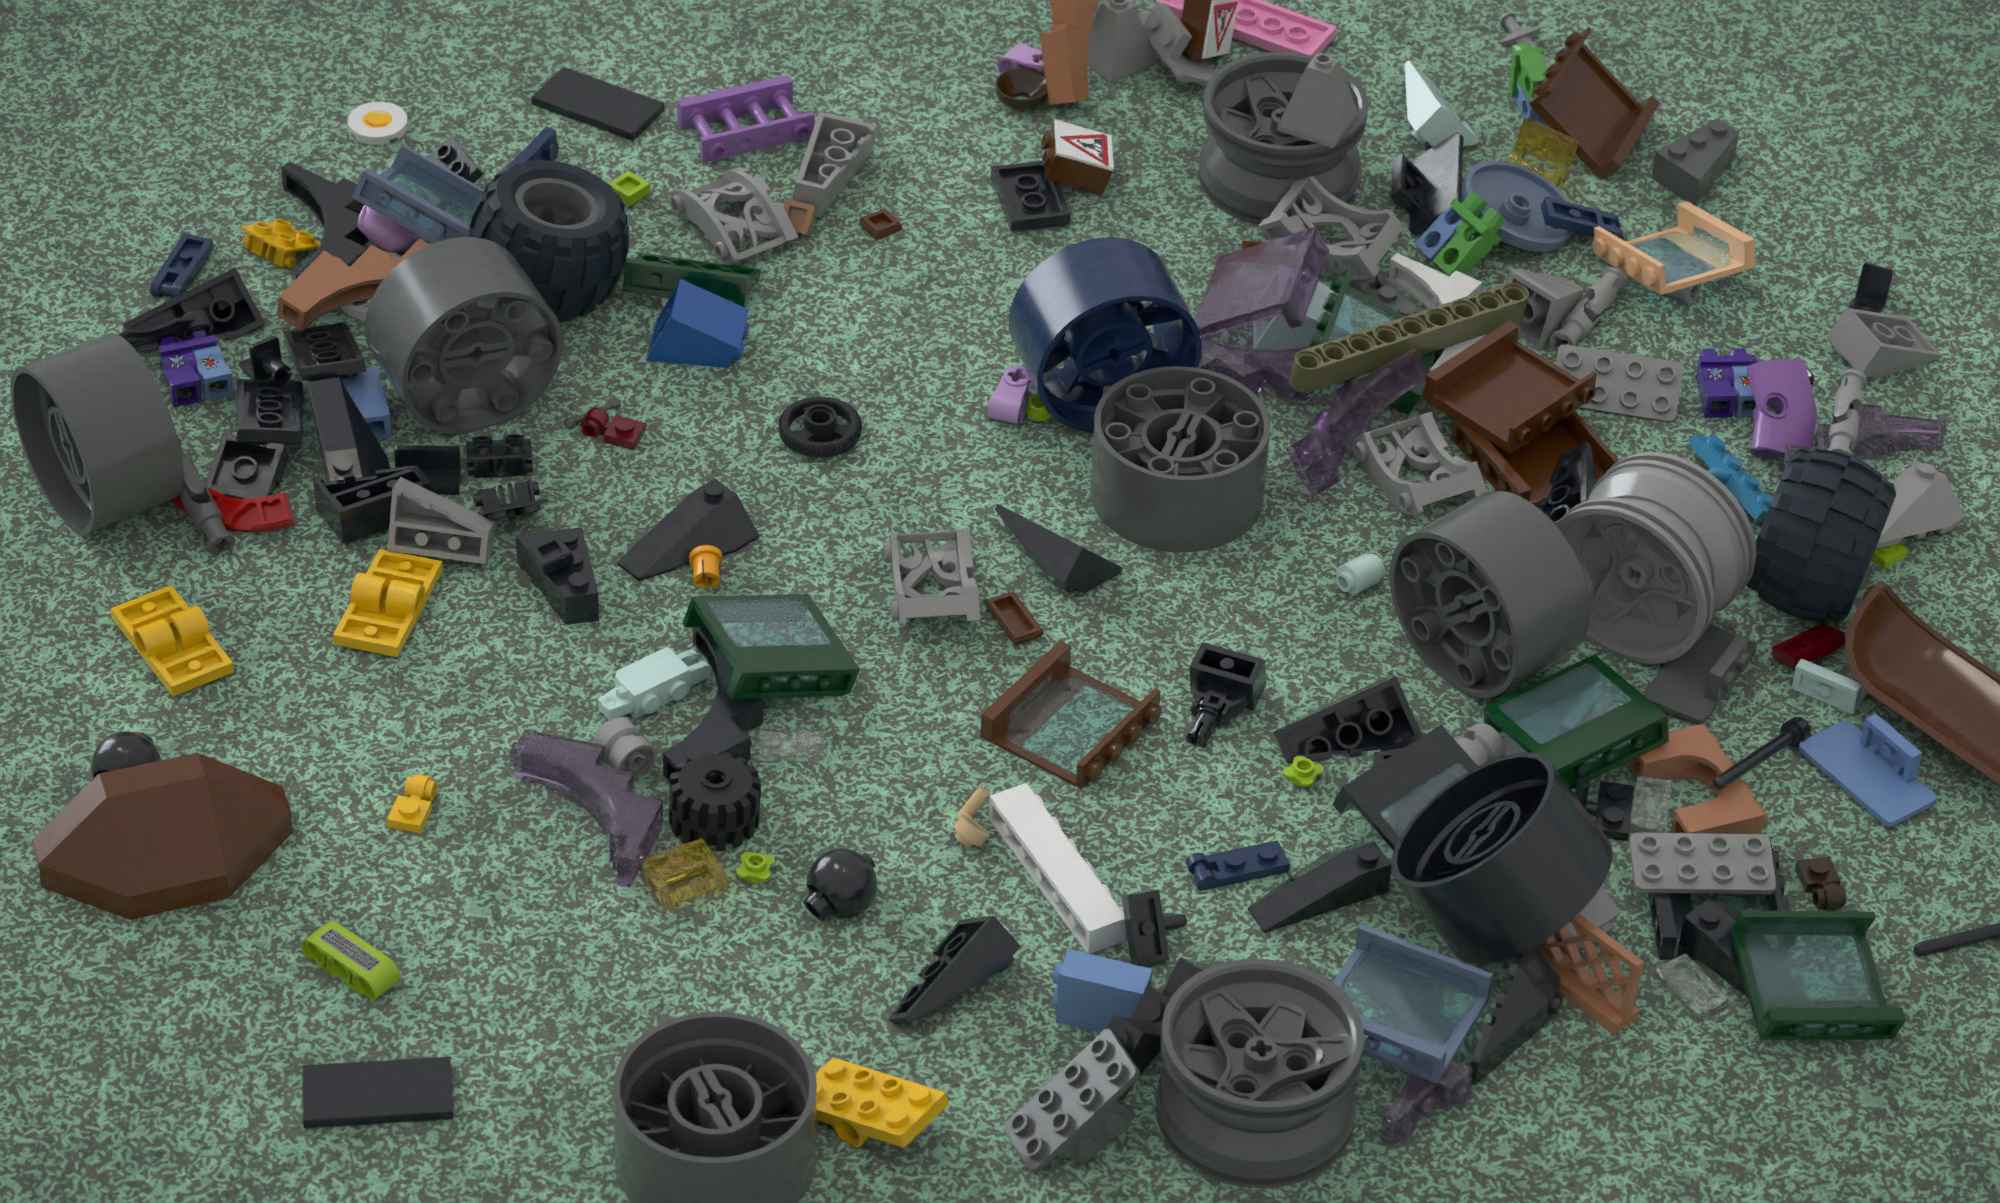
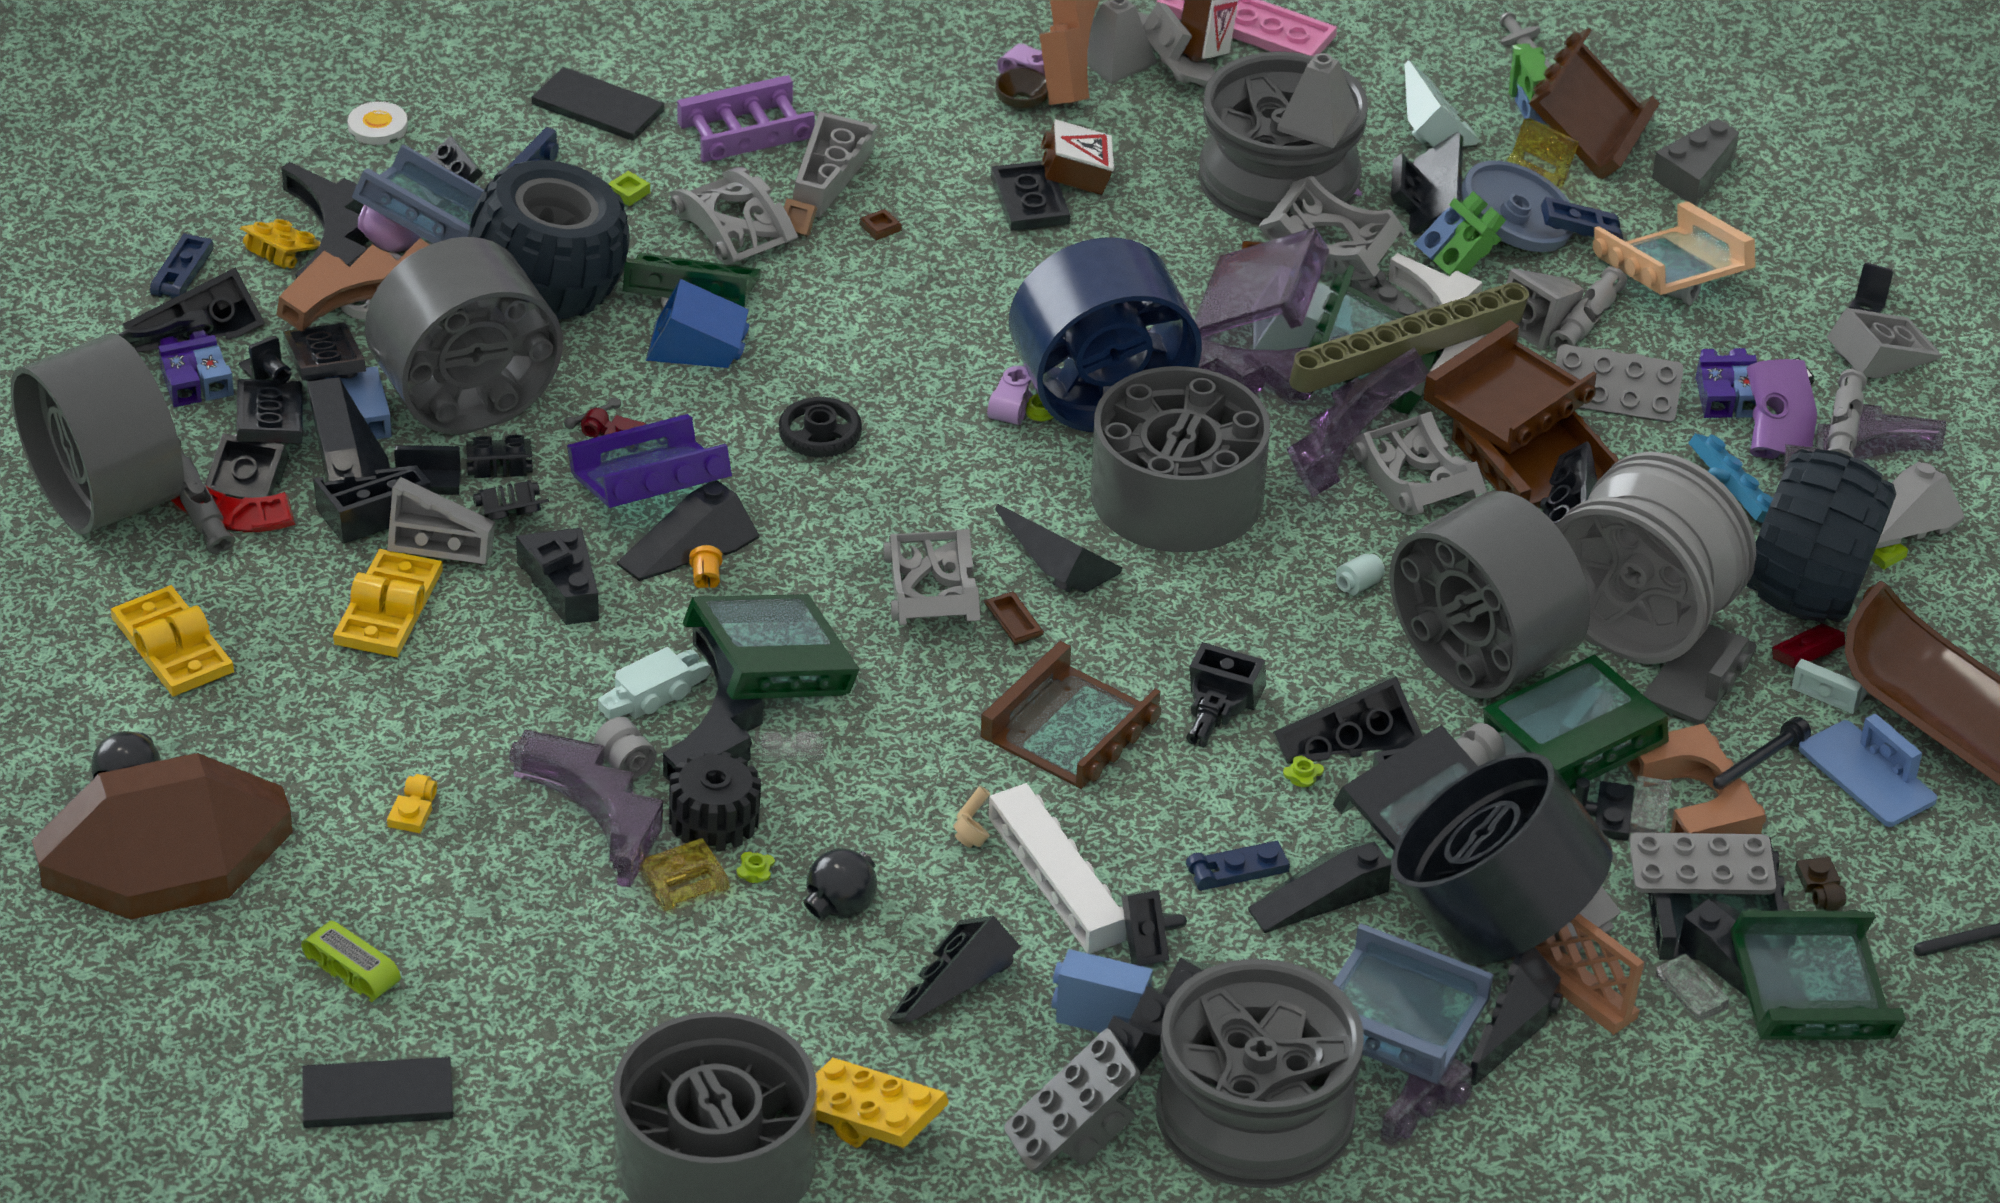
none -> dark purple panel [567,414,732,508]

